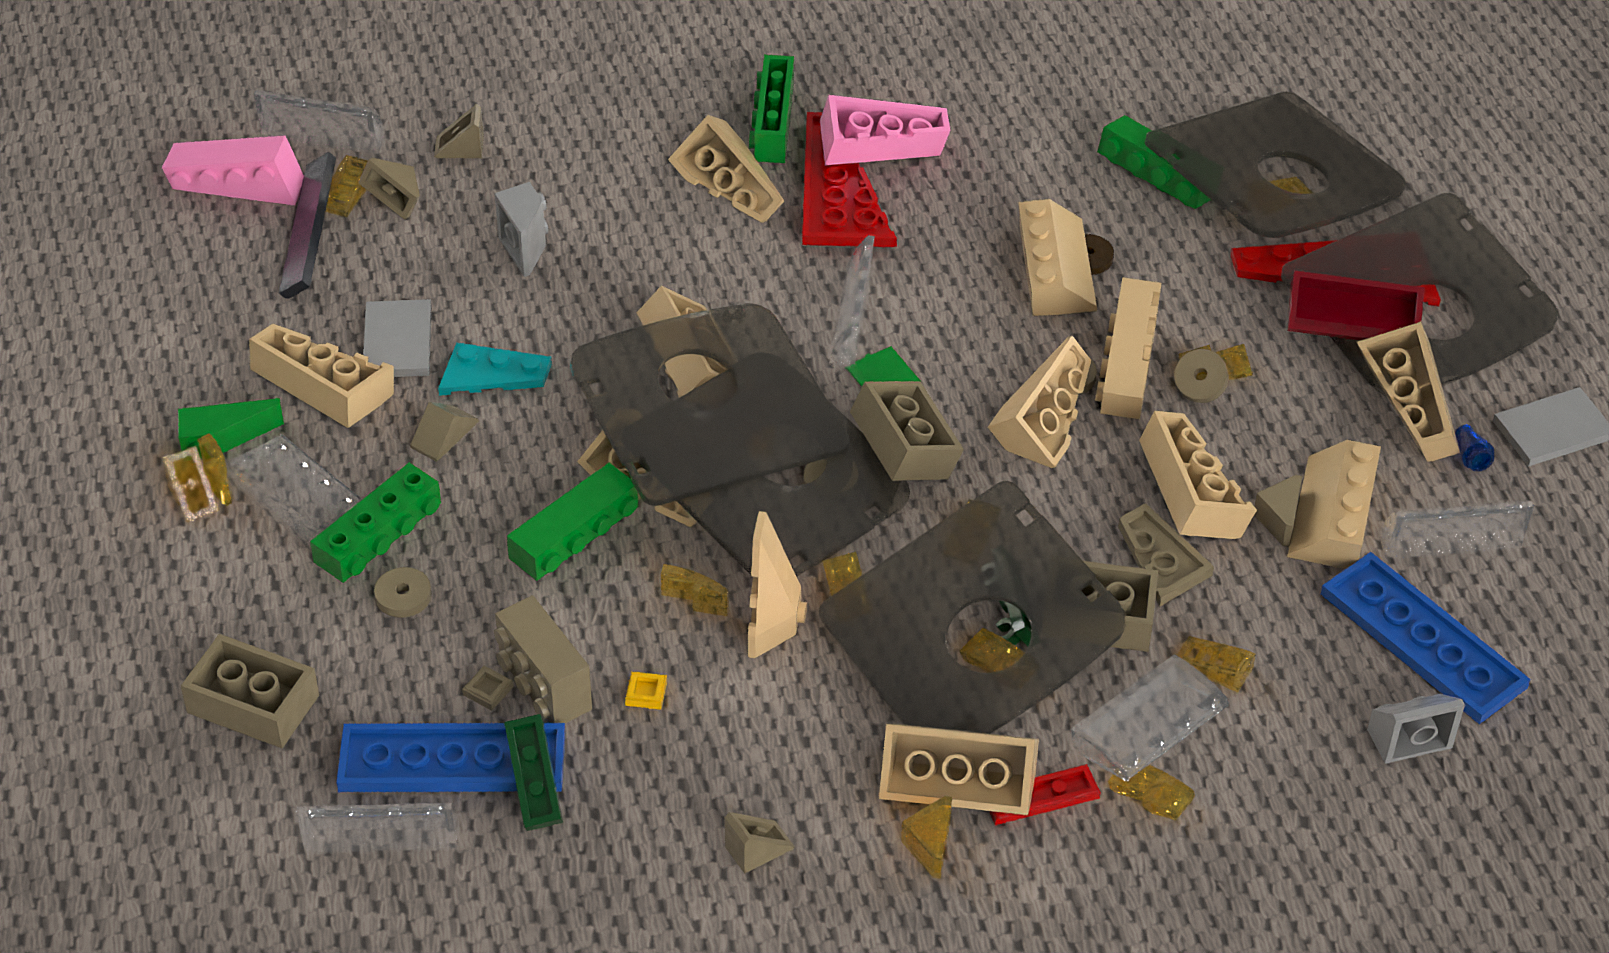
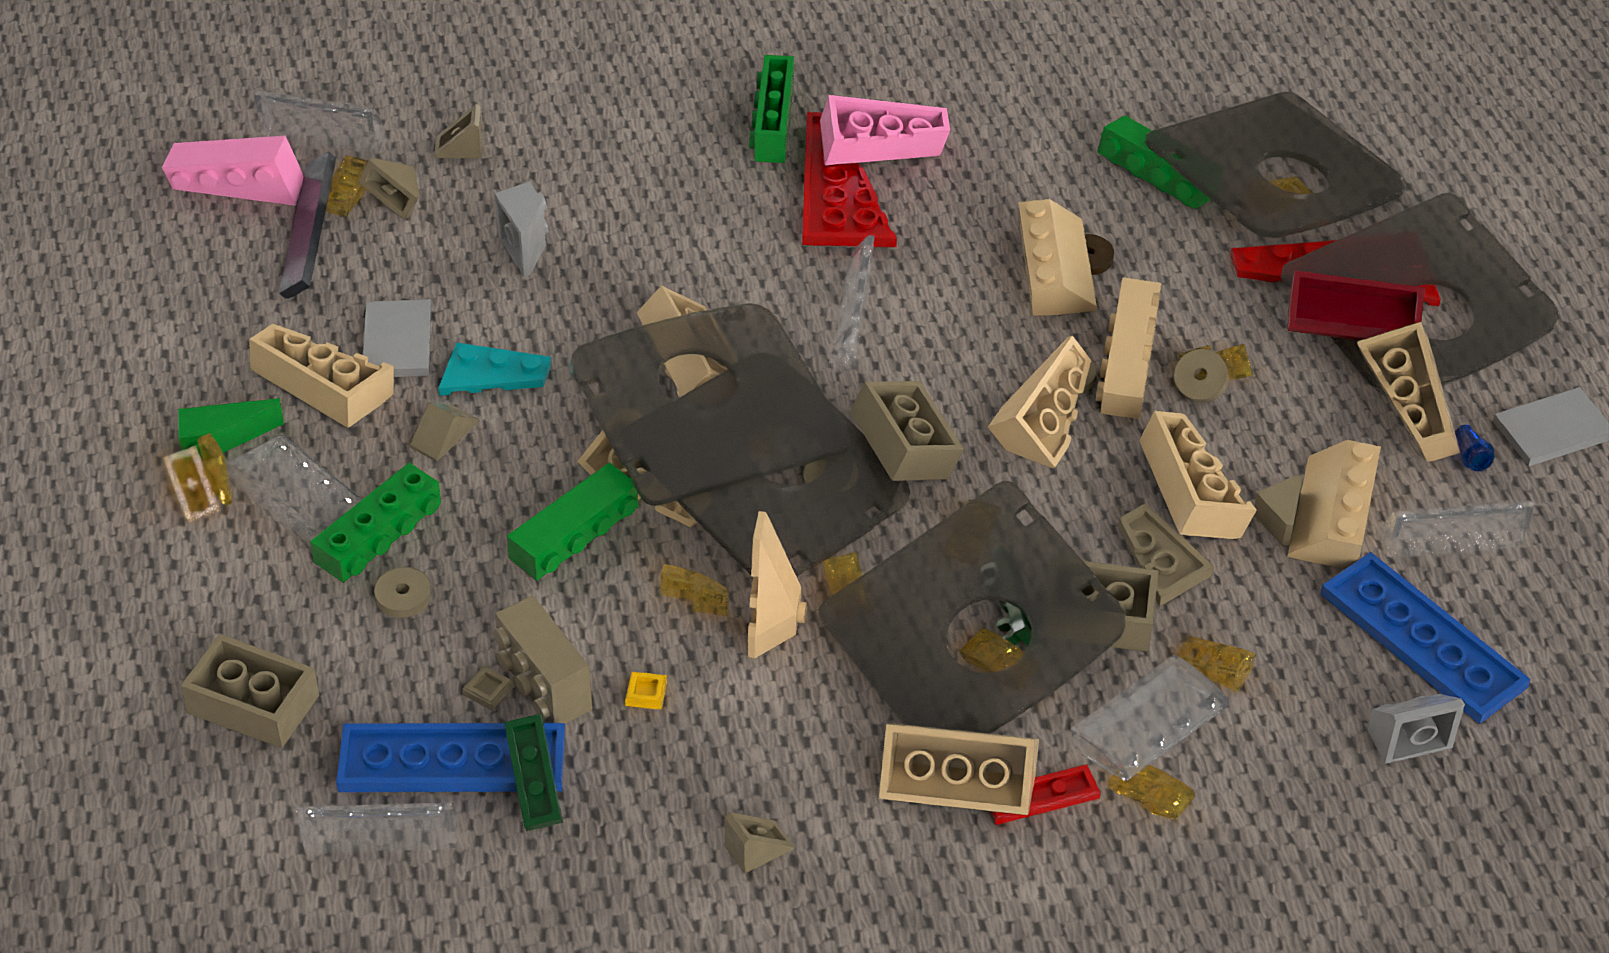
tan wedge [668,115,785,223] -> none
green piece [845,346,921,387] -> none
clear yellow slope [901,796,952,879] -> none

